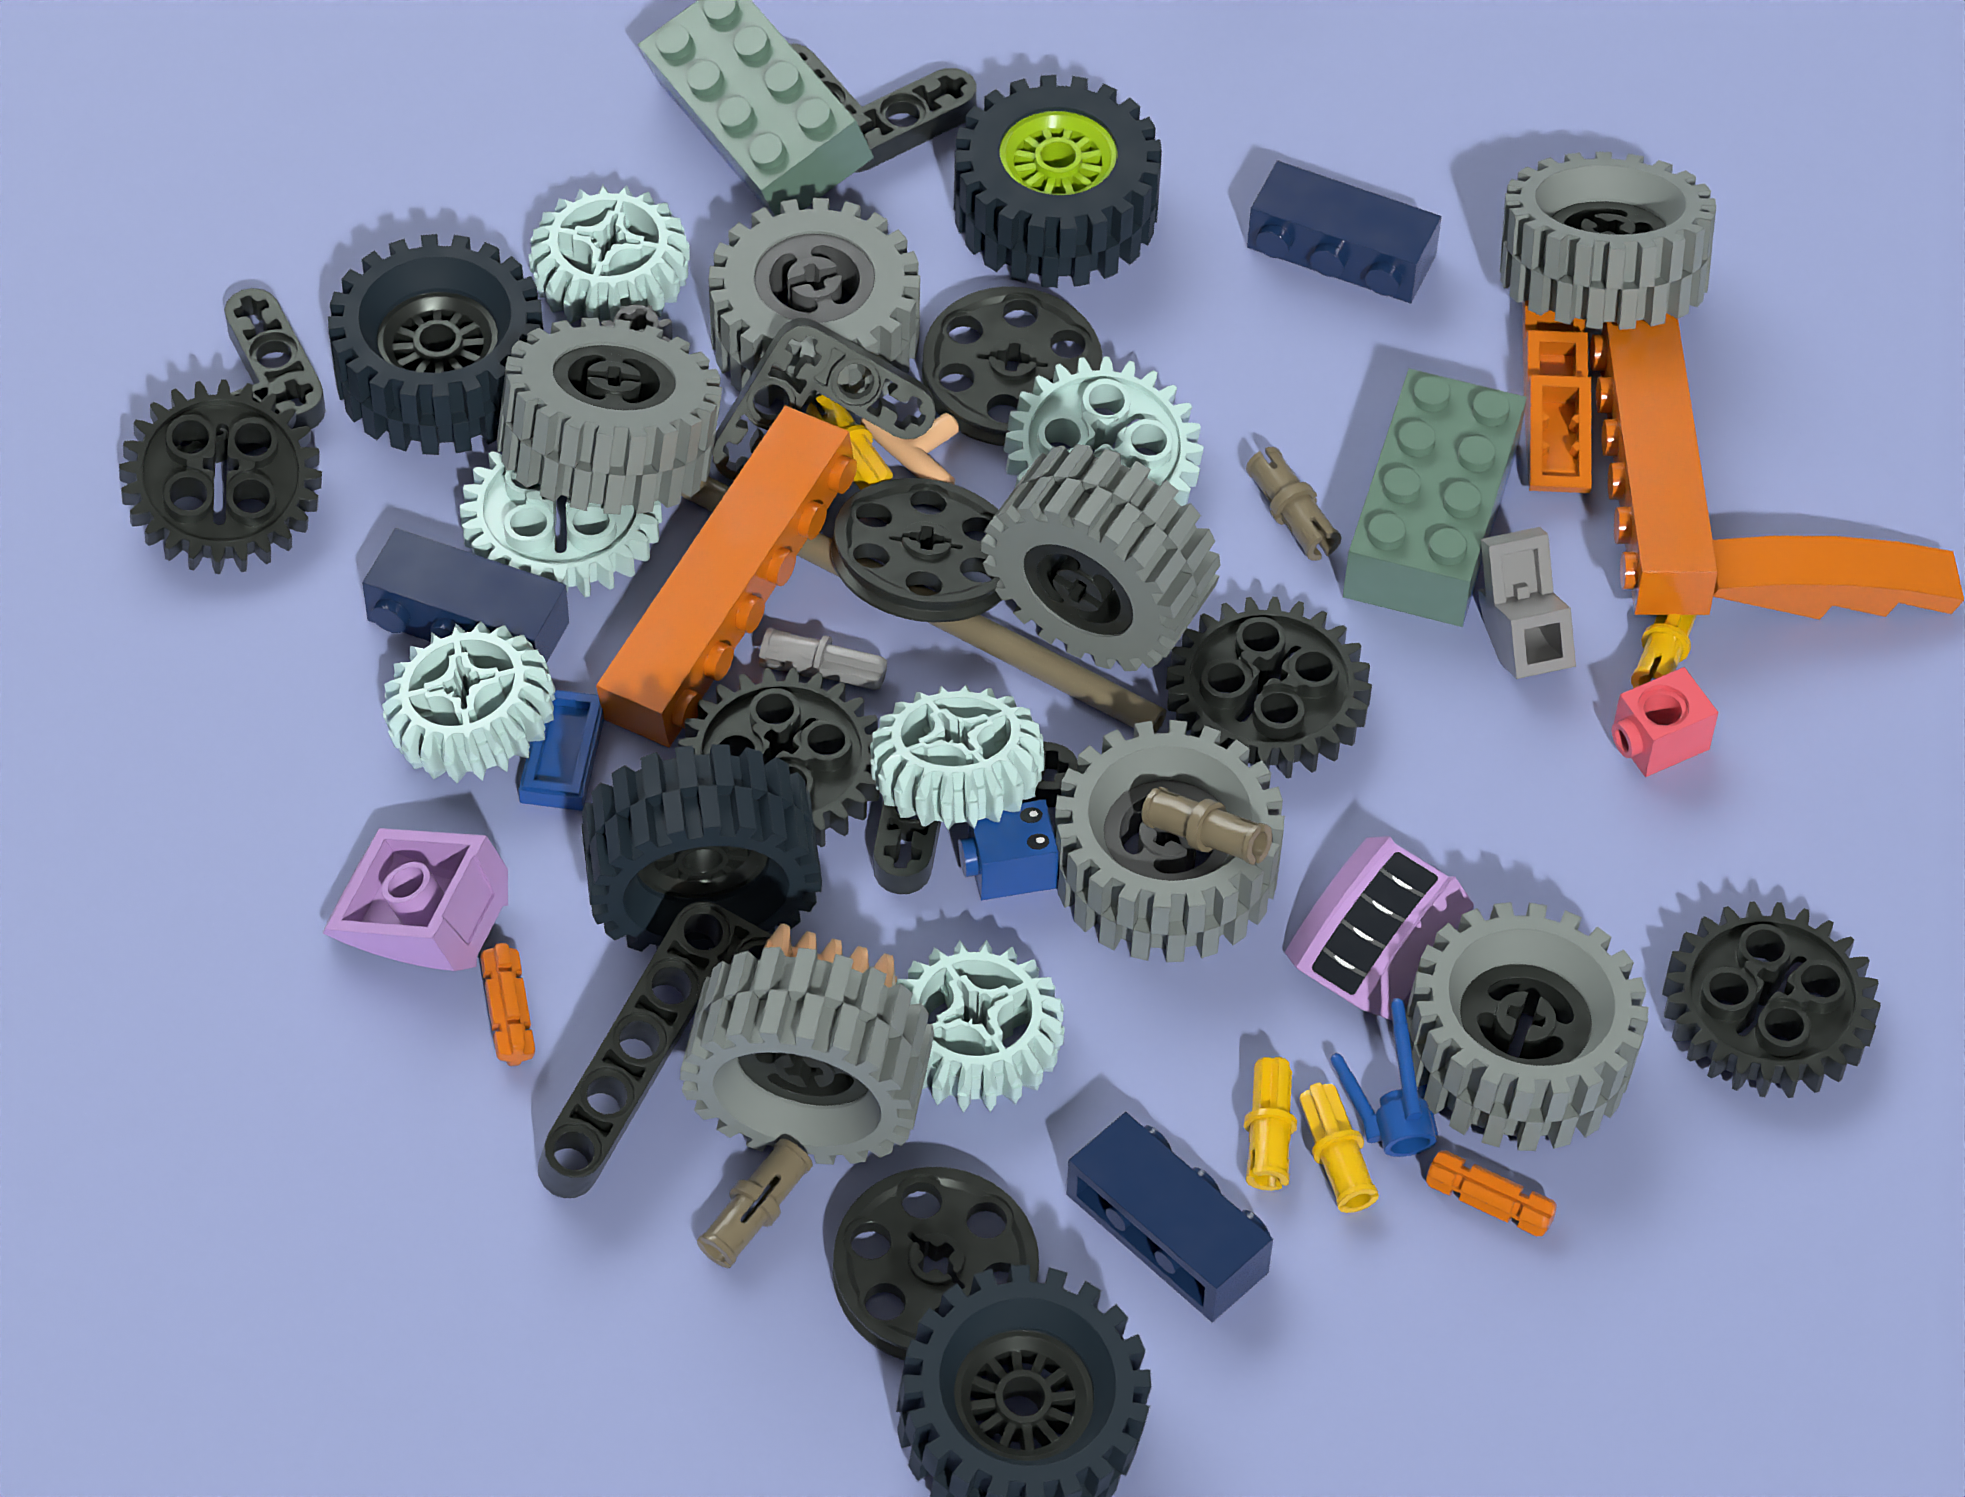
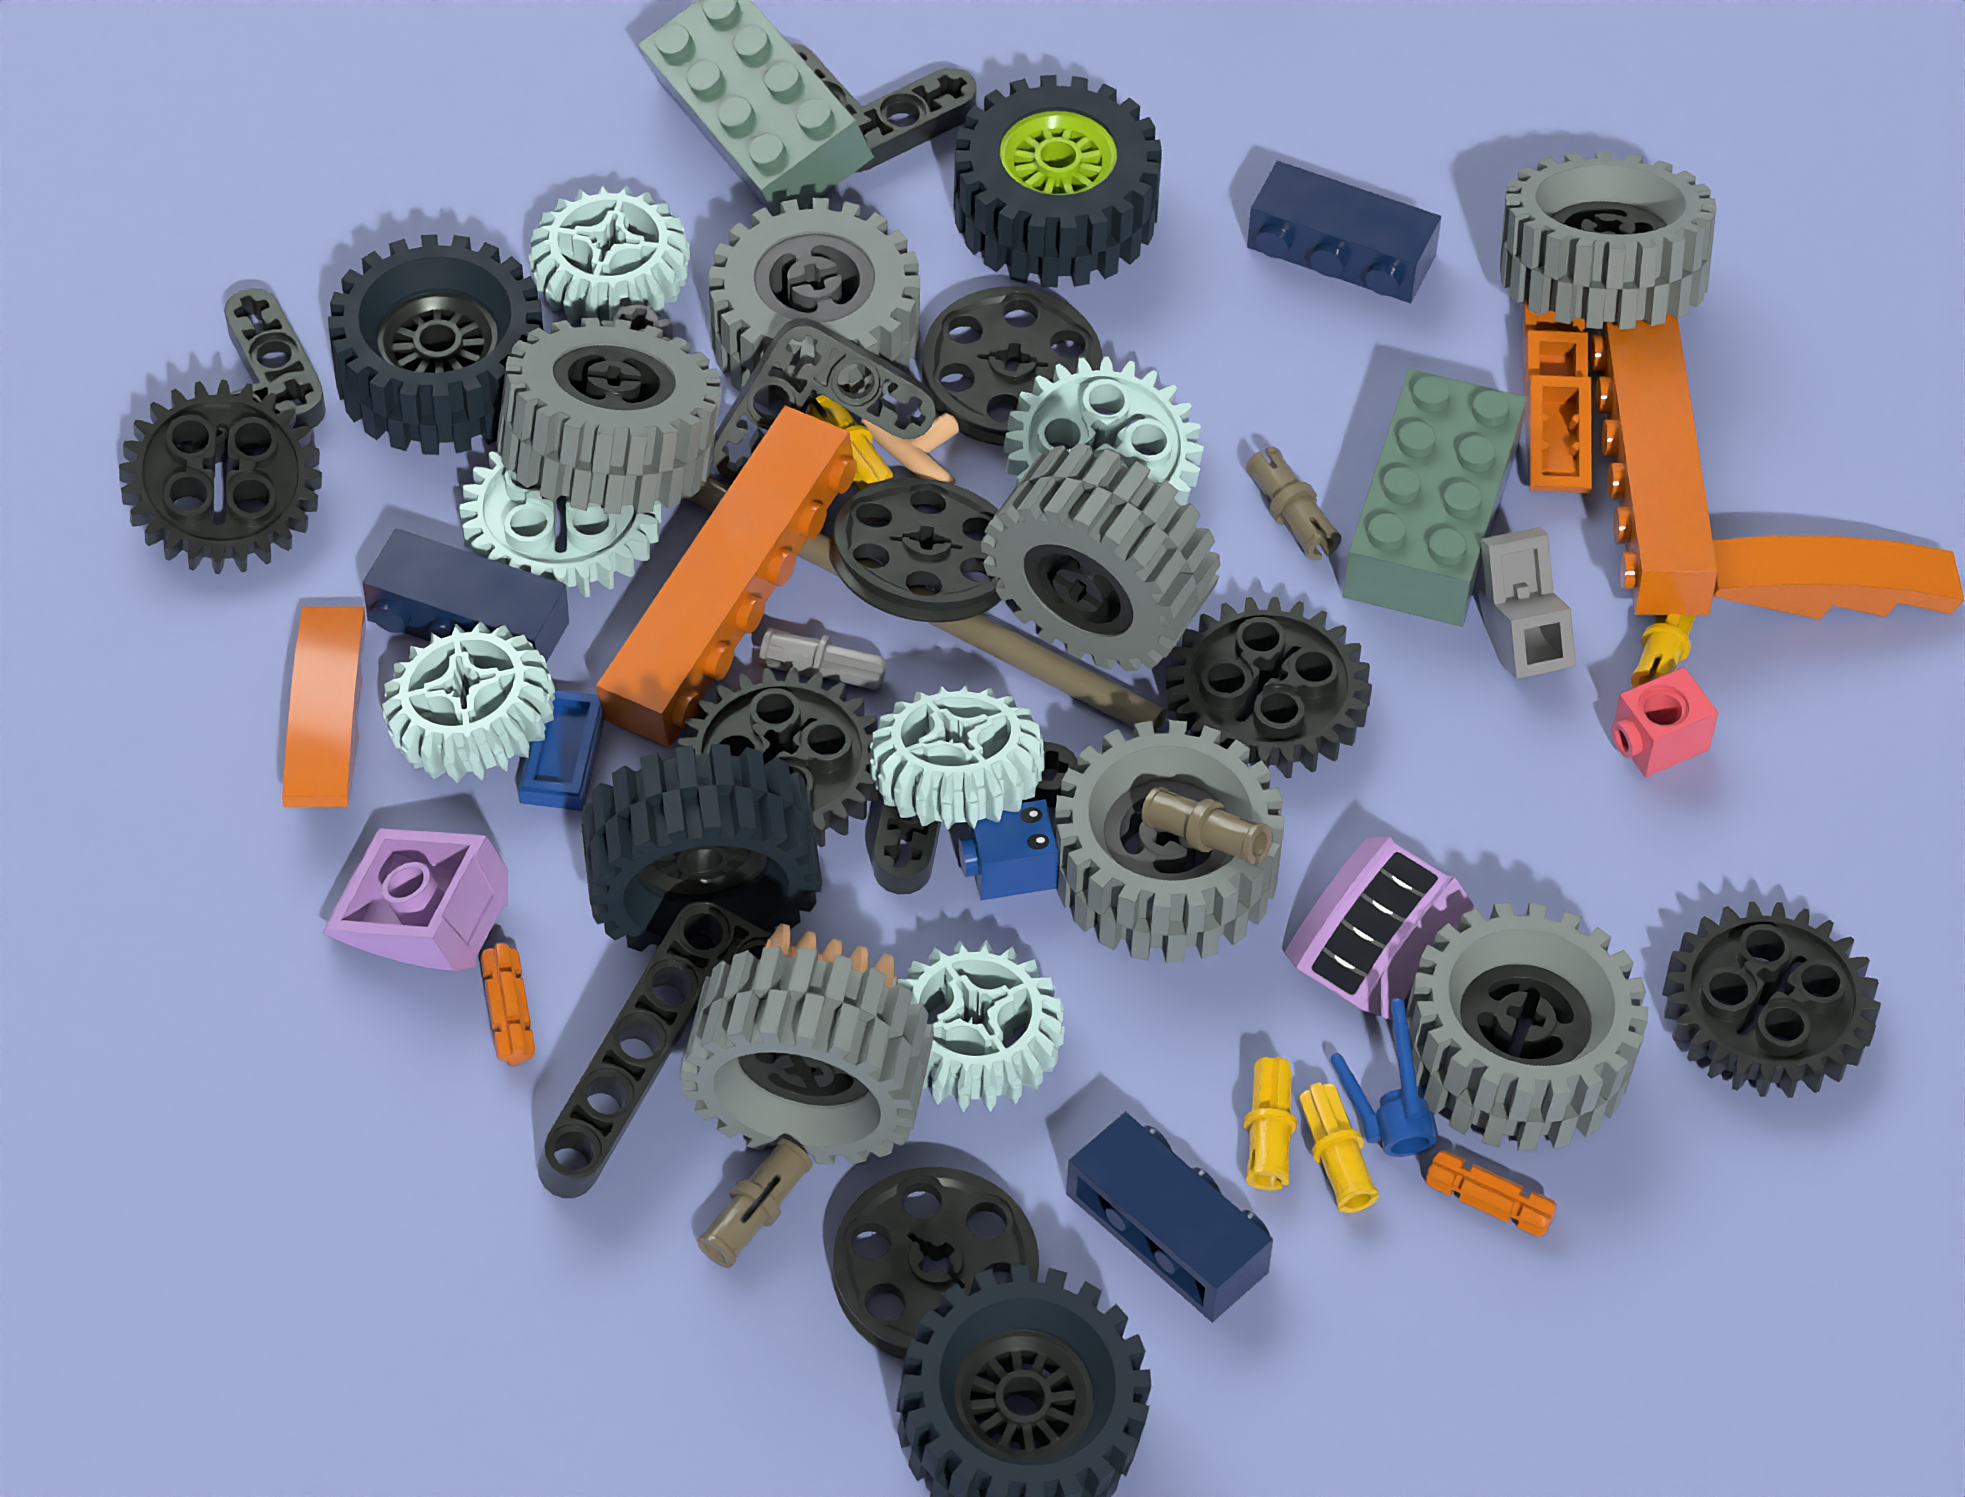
none -> orange slope [282,606,366,807]

